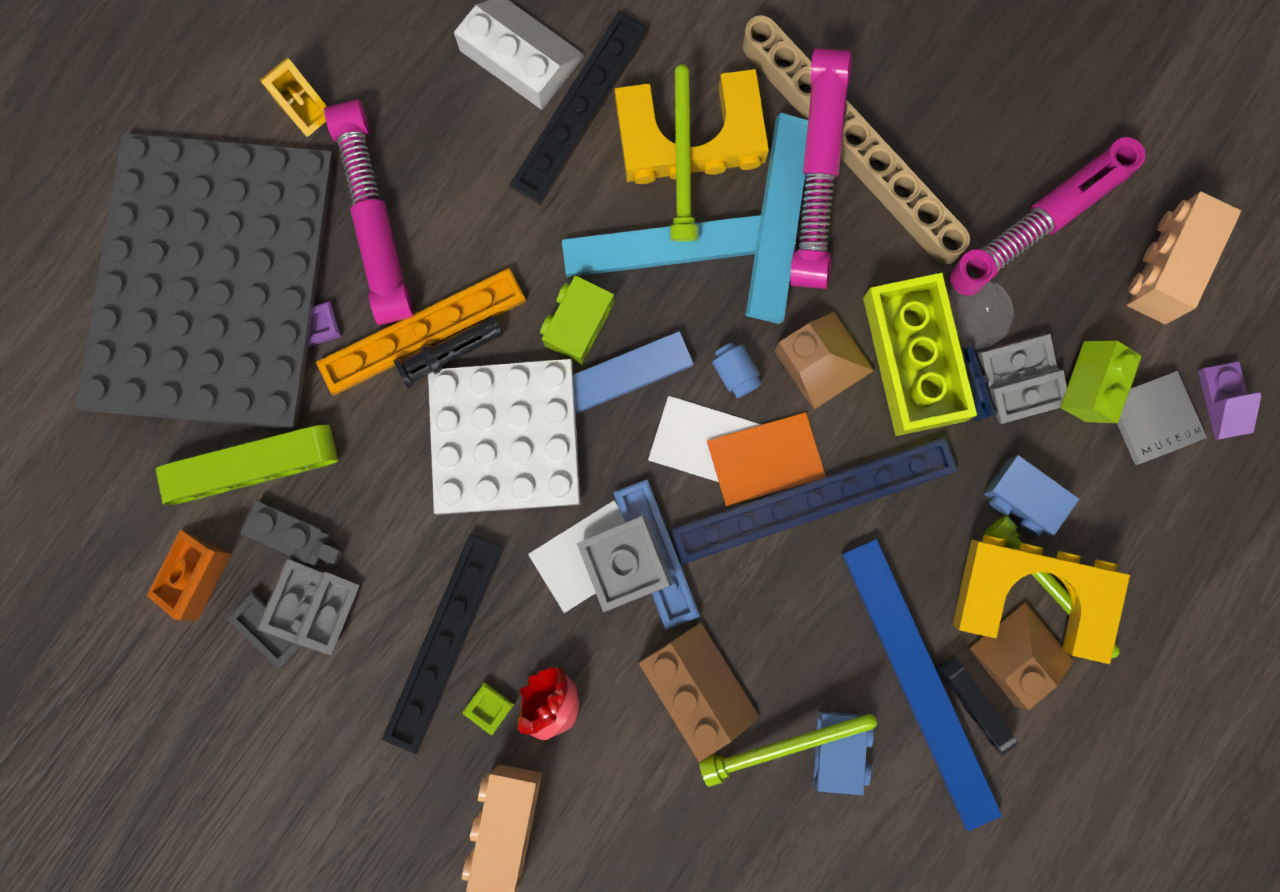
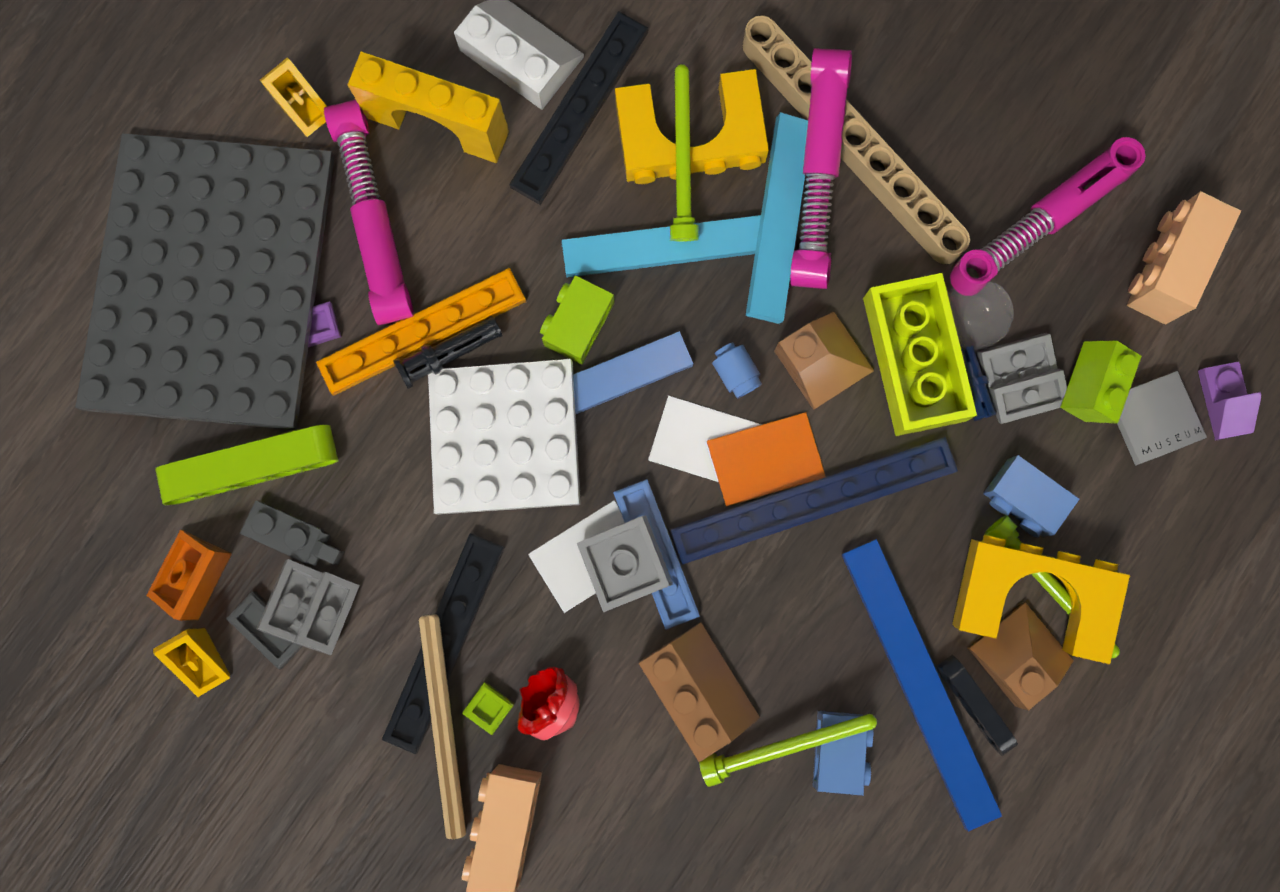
none -> yellow slope [153,628,230,697]
none -> yellow arch [347,52,509,163]
none -> tan axle [419,614,466,839]

